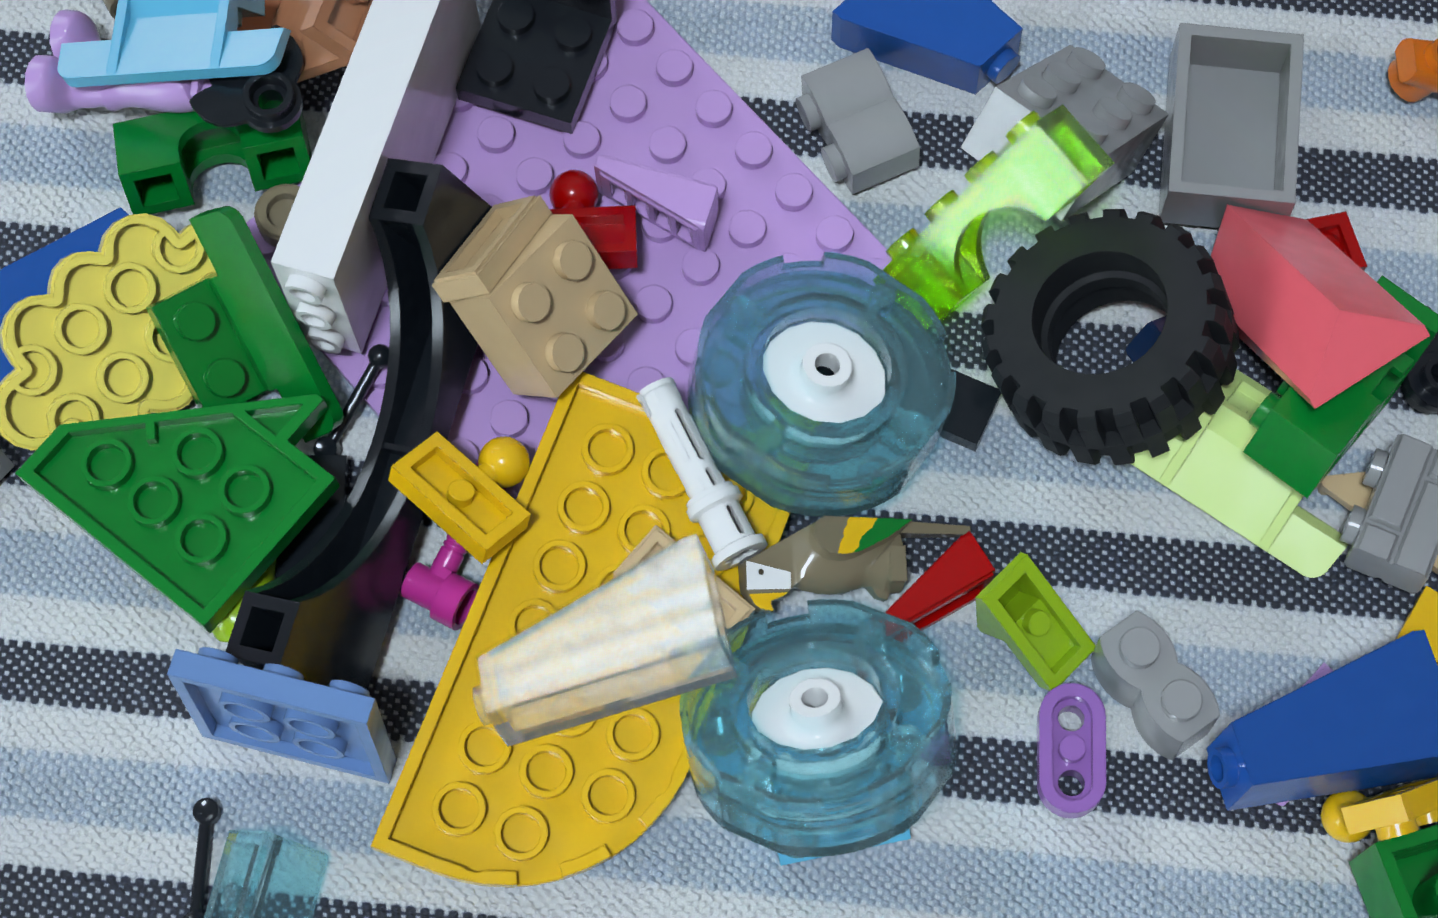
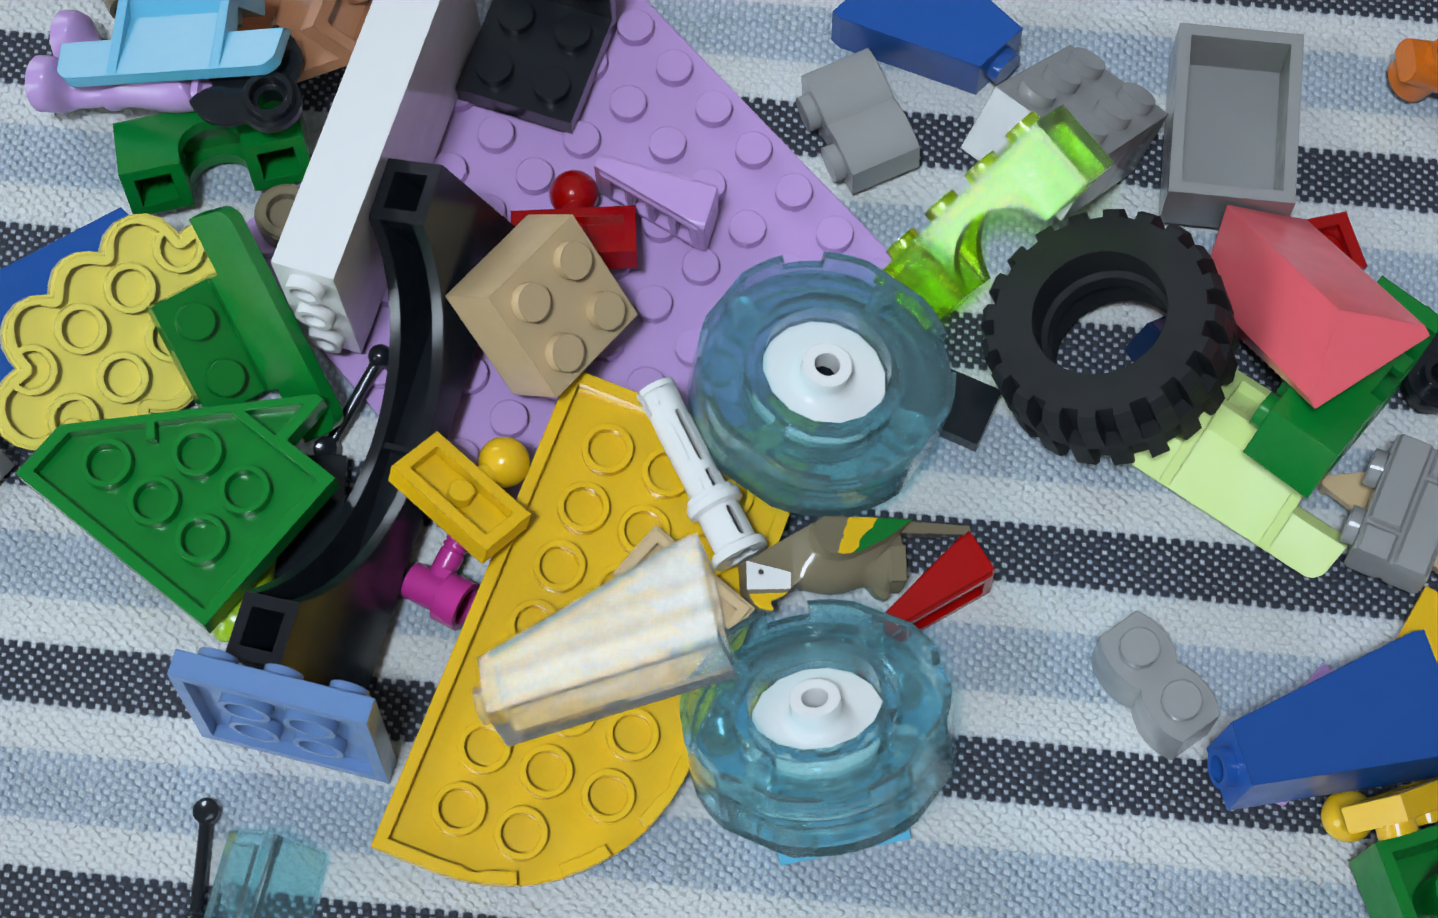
tan tile [432,195,552,303] -> none
lime slope [975,552,1096,691] -> none
medium lavender plate [1037,683,1106,818] -> none

